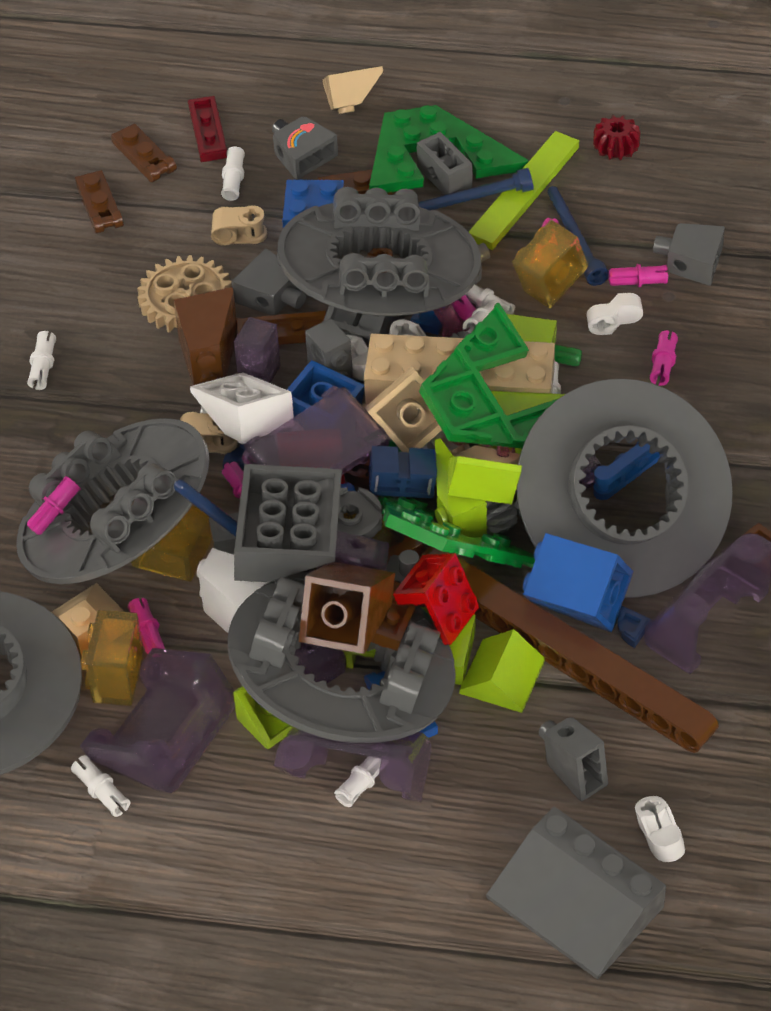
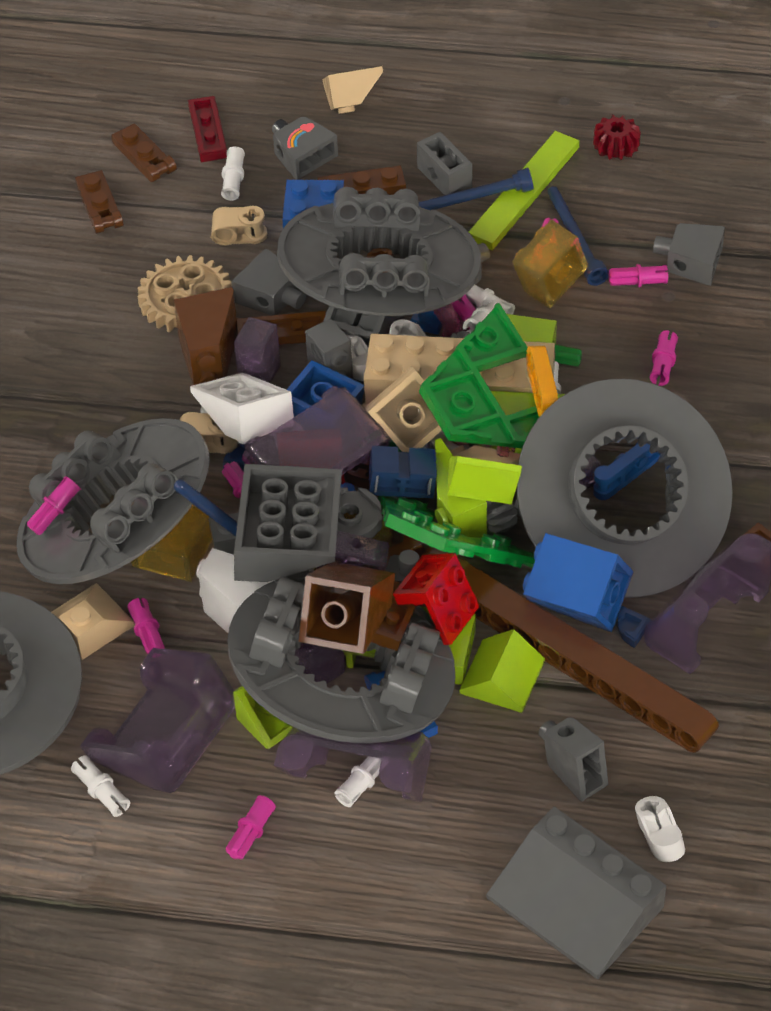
white pin [27,331,56,390] -> none
clear yellow brick [81,610,144,706] -> none
green wing [369,105,529,193] -> none
white piece [586,293,643,335] -> none
none -> dark pink axle [226,795,276,860]
none -> light orange beam [526,346,558,417]

